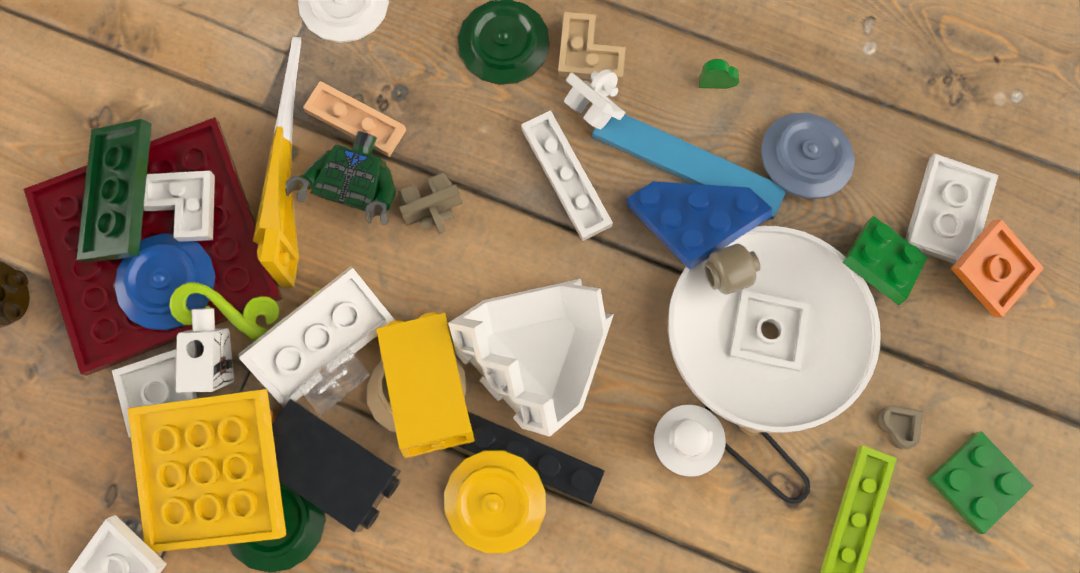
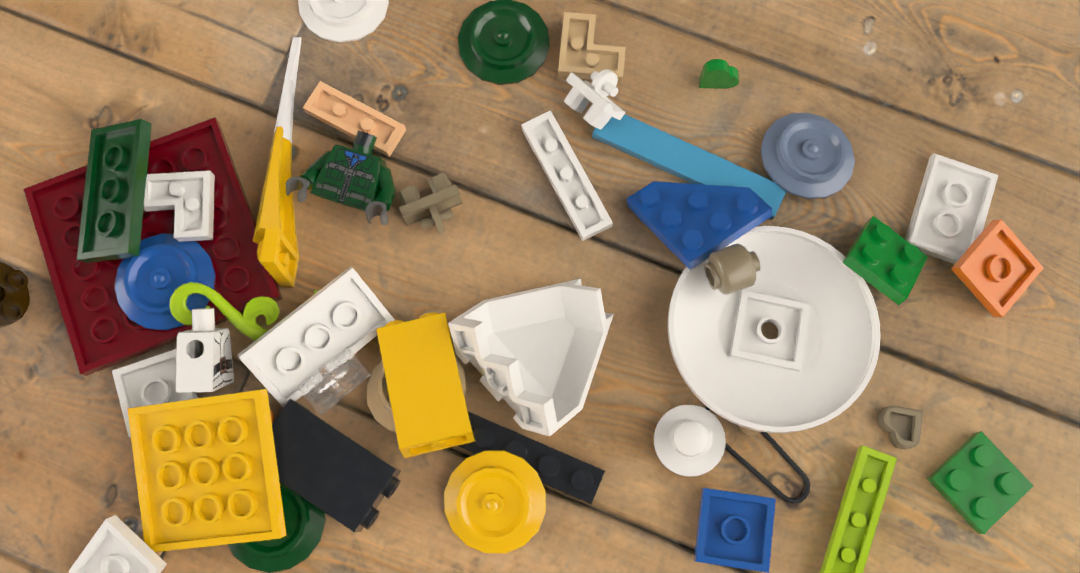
none -> blue plate [694,488,776,573]

